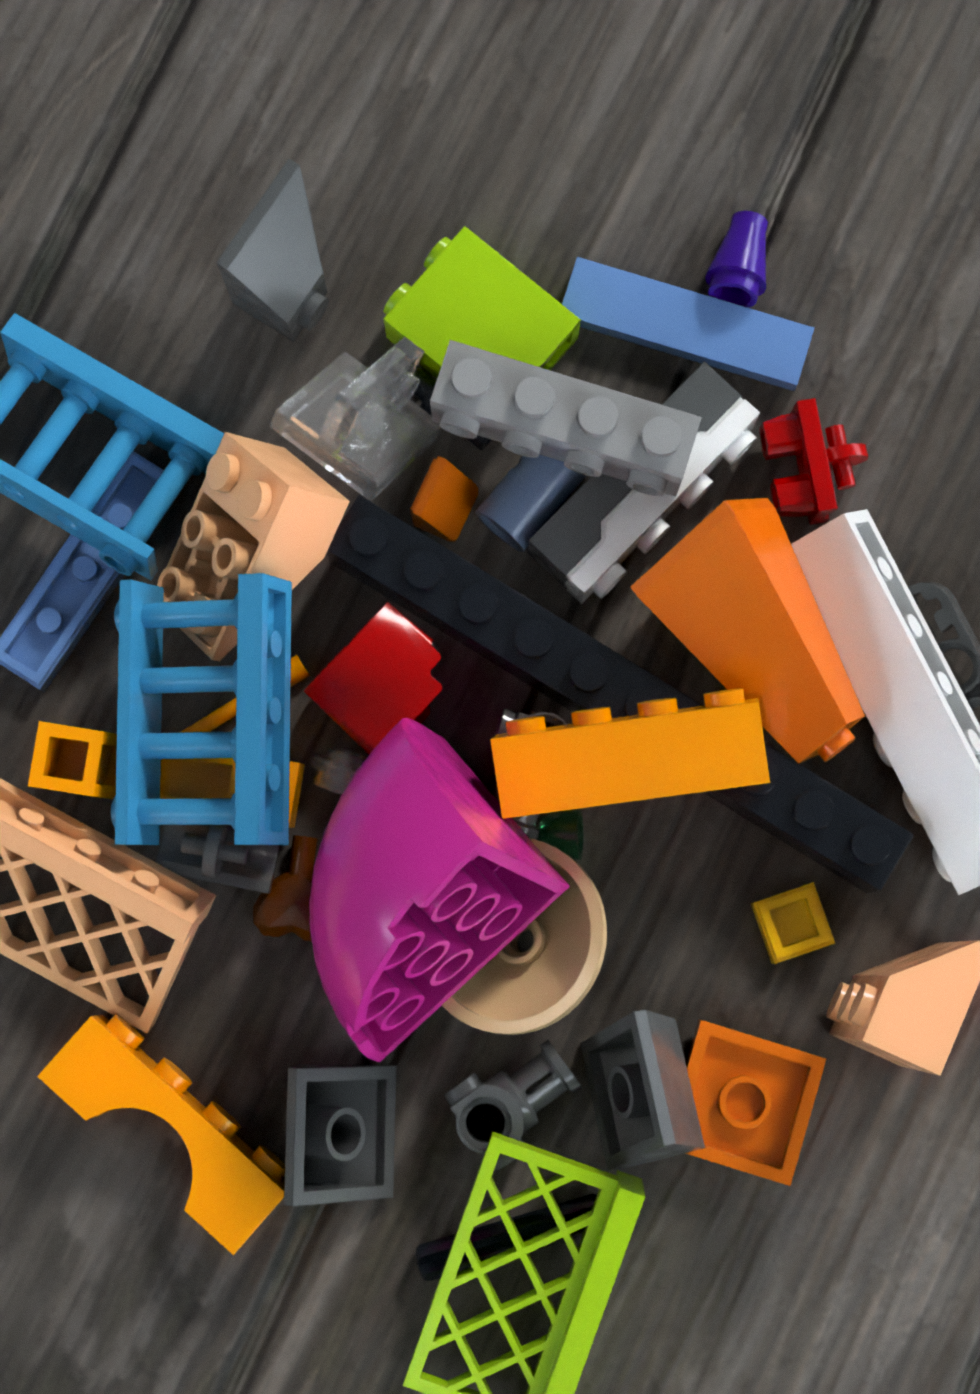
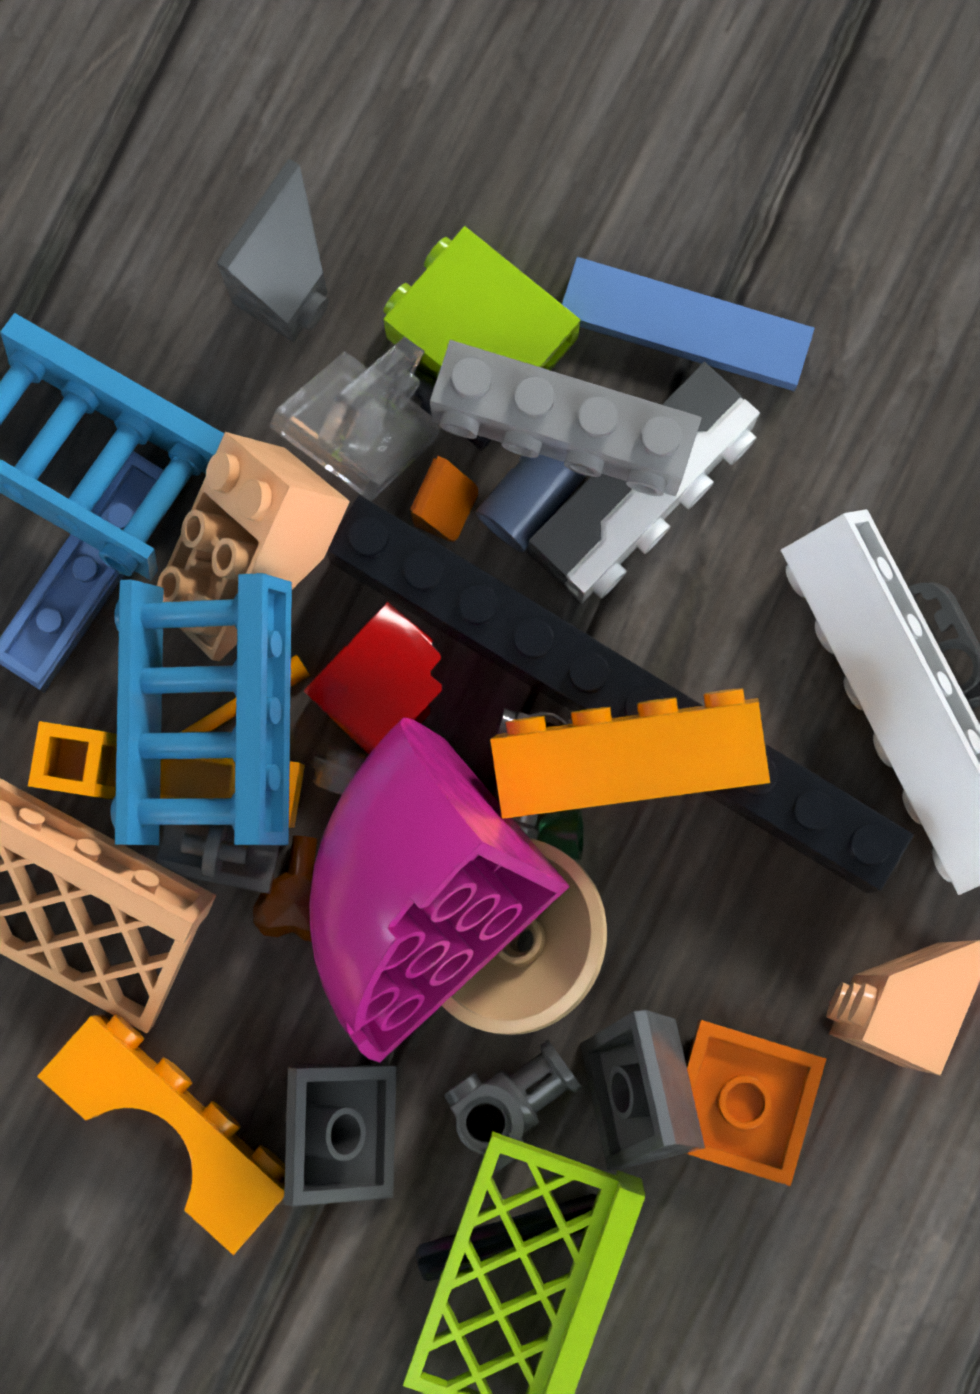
orange slope [630,498,865,764] -> none
dark purple cone [705,211,768,308] -> none
yellow tile [750,882,835,964] -> none
red hips [759,398,868,525] -> none

